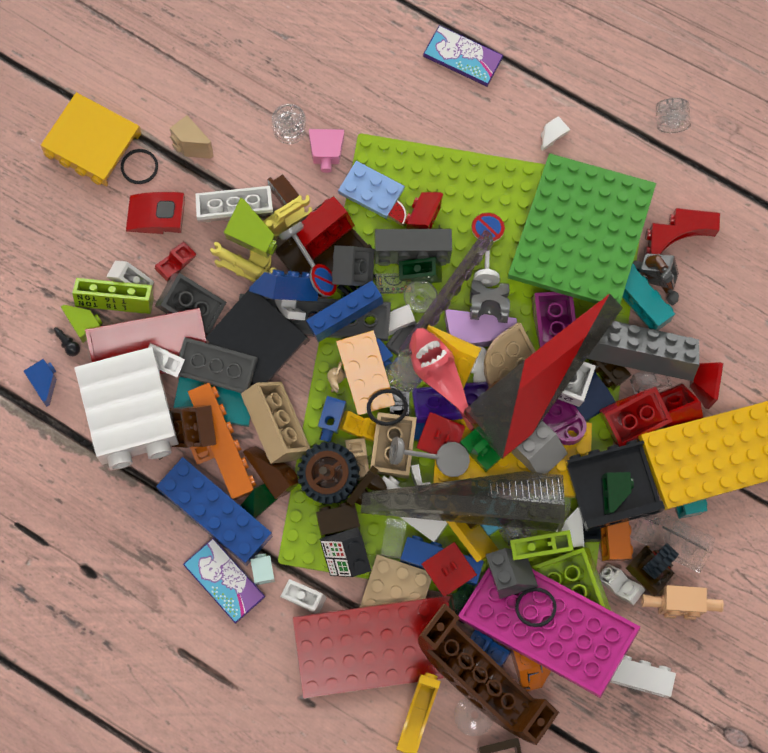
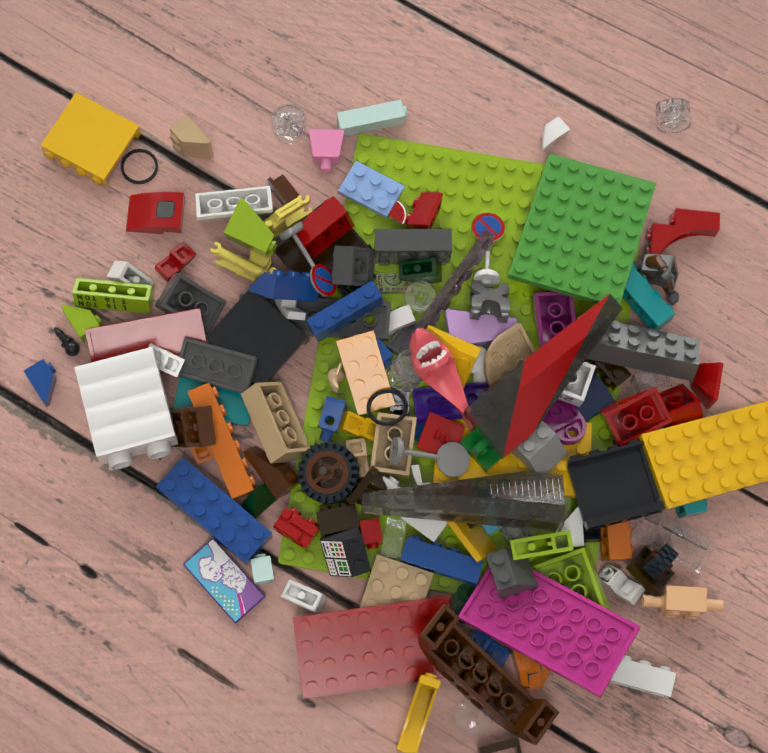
red piece [421,542,477,597] -> none
tile [423,25,504,87] -> none
black piece [515,588,557,627] -> none
dark green slope [602,472,634,515] -> none
none -> red brick [273,507,319,551]
none -> light aqua brick [337,100,408,136]
none -> red brick [359,518,383,550]

